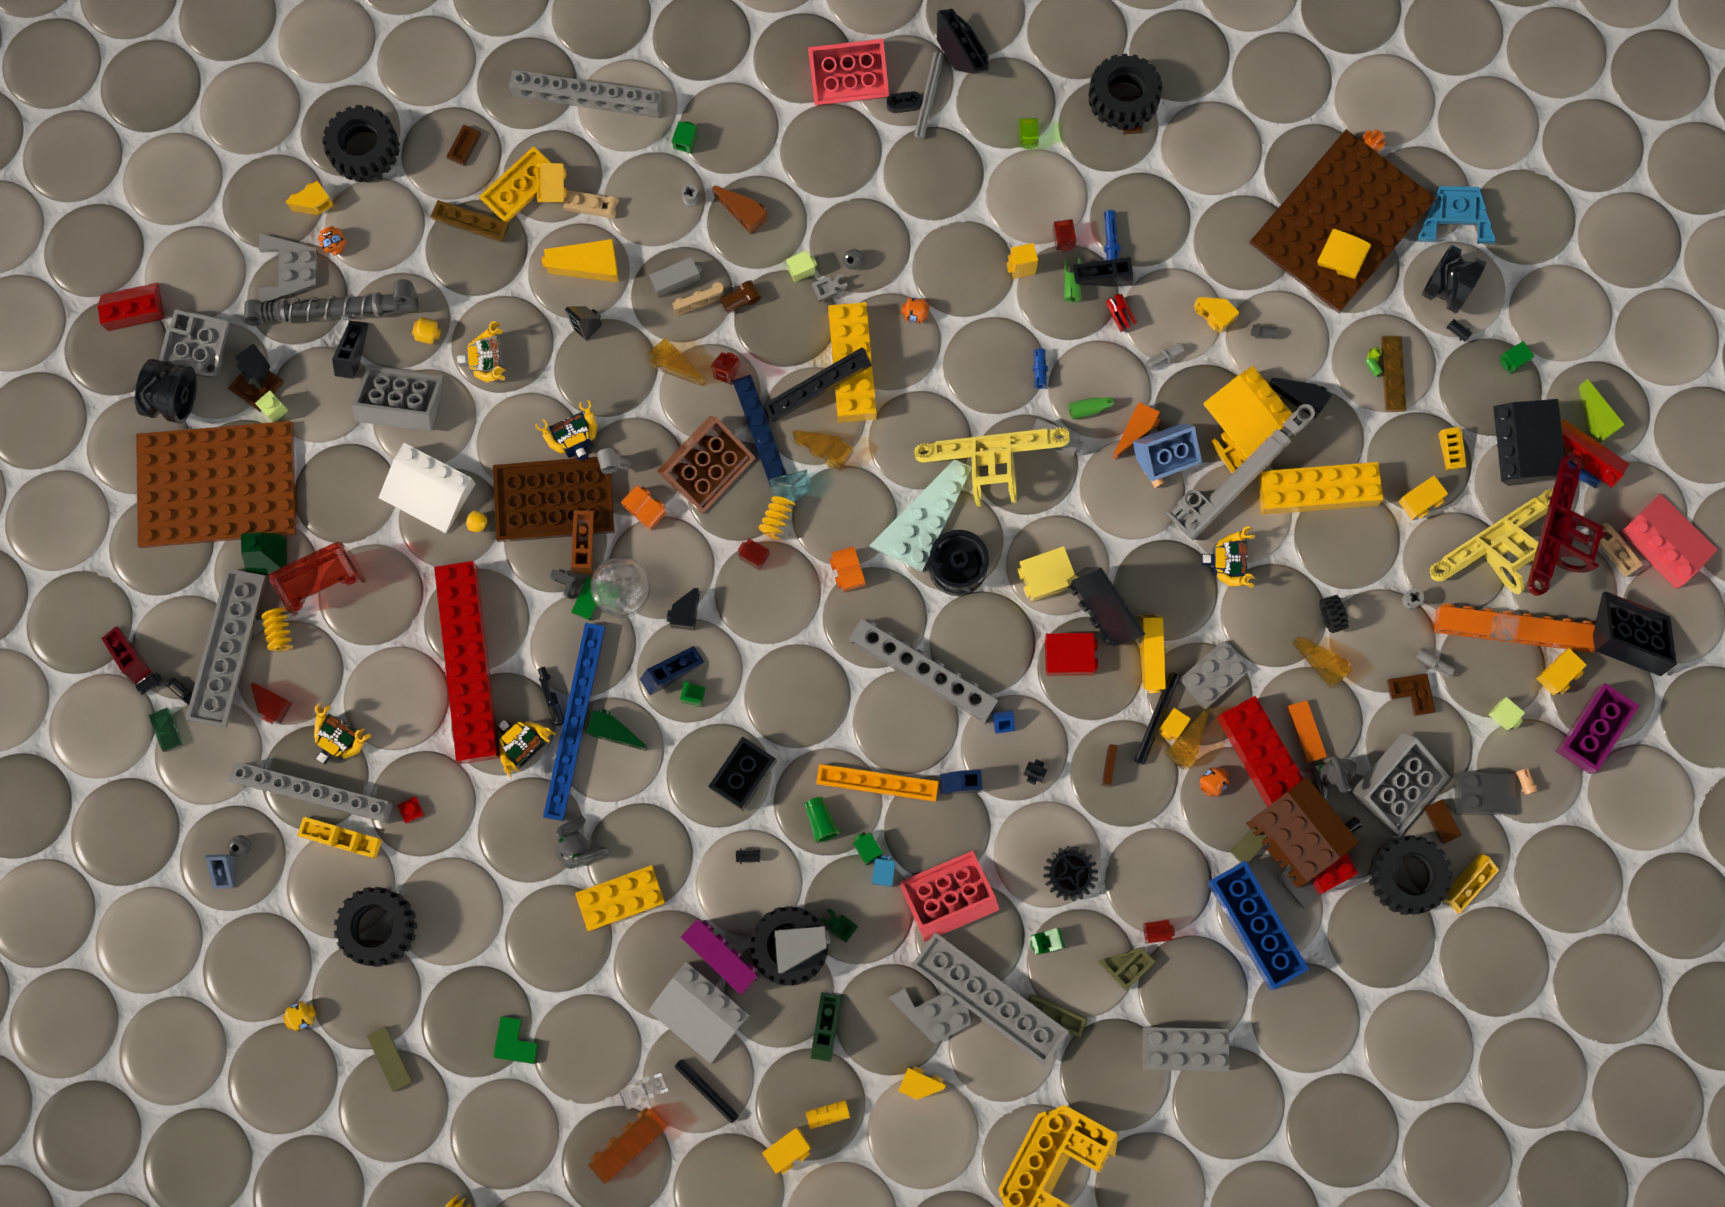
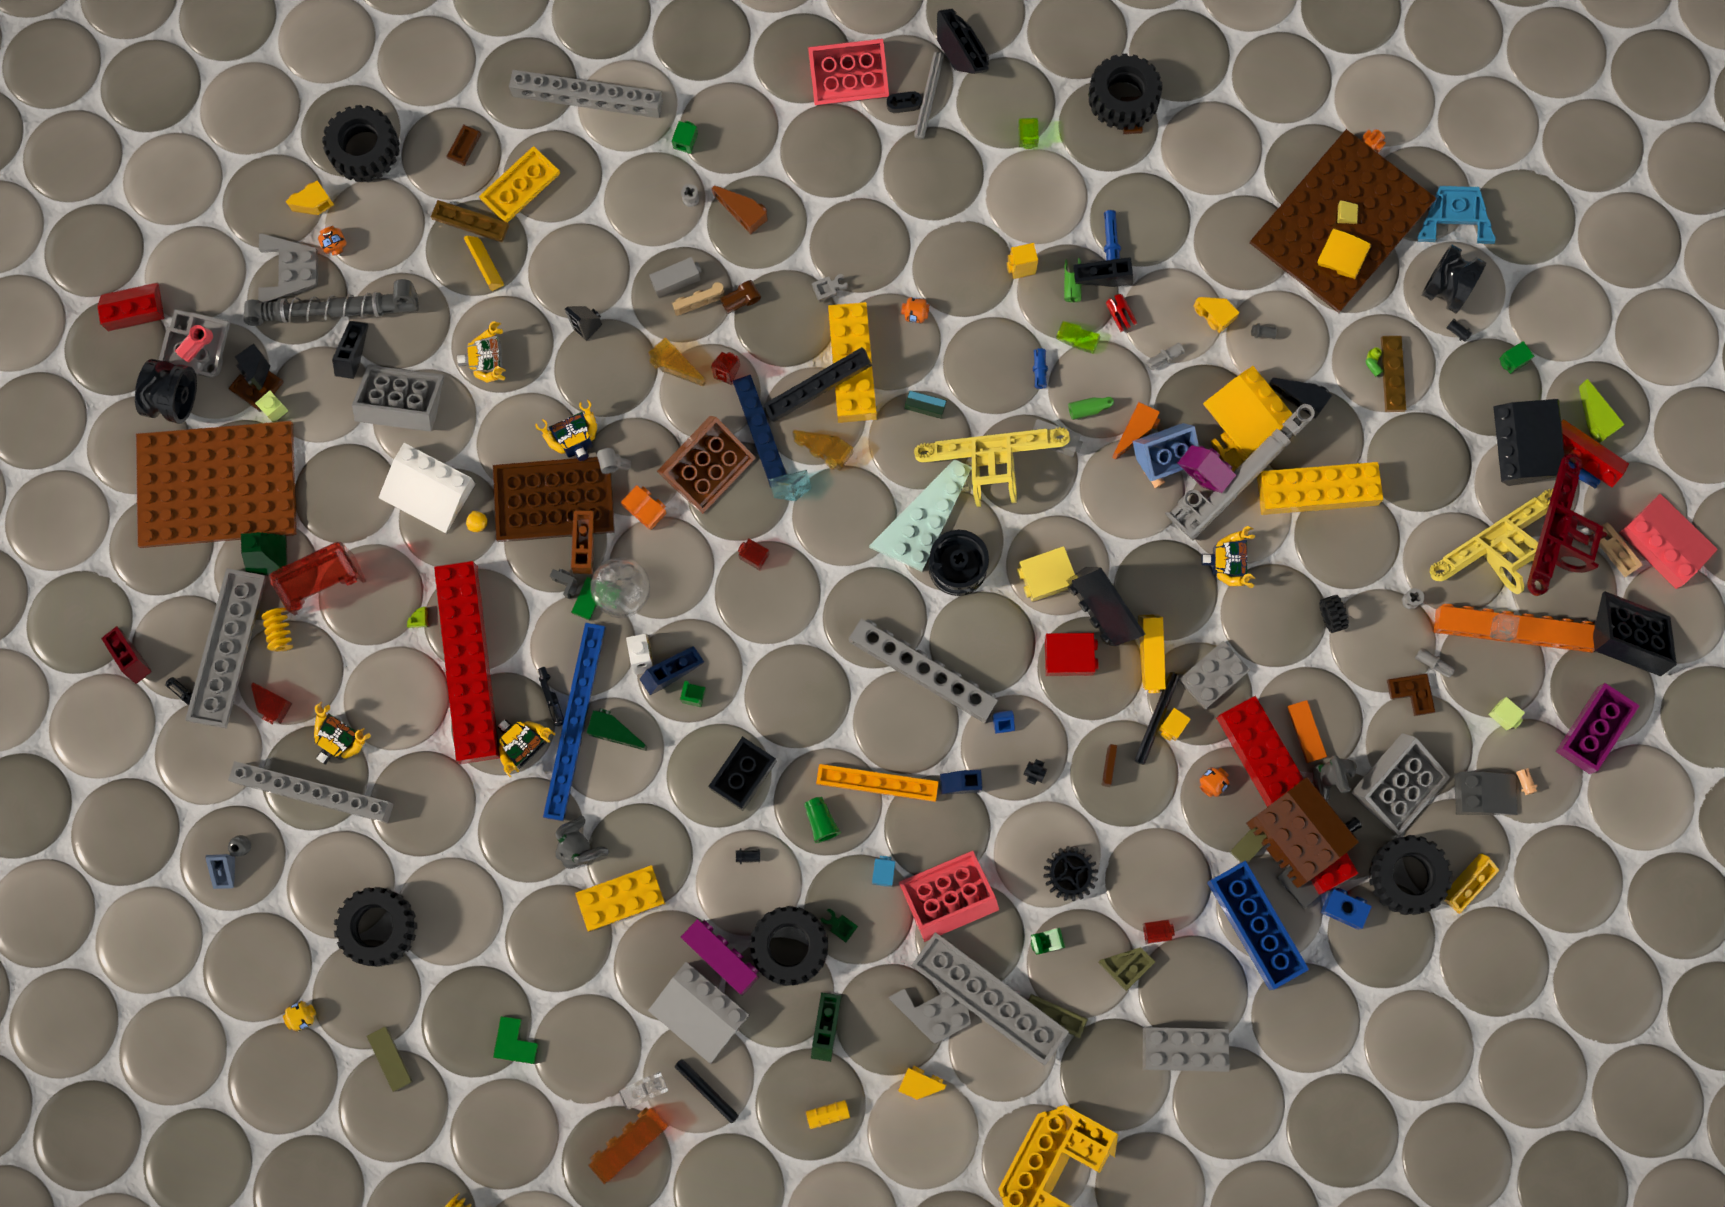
black pin [135,672,163,695] -> none
clear green tile [148,708,183,752] -> none
yellow slope [297,817,382,859] -> none
red plate [397,796,425,824] -> none
yellow head [412,317,441,345] -> none
yellow brick [537,163,567,203] -> none
yellow slope [541,239,619,282] -> none
tan plate [563,190,619,219] -> none
black slope [667,588,700,631] -> none
yellow piece [758,496,796,540] -> none
yellow brick [762,1127,812,1175] -> none
light grey slope [775,926,830,974] -> none
yellowish green brick [786,250,817,282] -> none
orange brick [829,546,866,593] -> none
dark grey piece [843,249,864,270] -> none
green brick [853,832,883,865] -> none
clear red brick [1052,219,1076,251] -> none
clear yellow slope [1164,708,1210,770] -> none
clear yellow slope [1292,636,1353,689] -> none
yellow brick [1398,475,1448,520] -> none
reddish brown tile [1423,799,1462,845] -> none
yellow slope [1438,427,1466,471] -> none
yellow brick [1536,648,1586,695] -> none
none -> coral piece [175,325,213,363]
none -> lime tile [407,606,428,628]
none -> yellow slope [464,235,504,291]
none -> white torso [626,634,654,675]
none -> dark green slope [904,391,947,419]
none -> clear neon green slope [1056,321,1100,354]
none -> magenta brick [1178,445,1236,493]
none -> blue brick [1320,888,1372,930]
none -> light yellow slope [1337,201,1358,224]

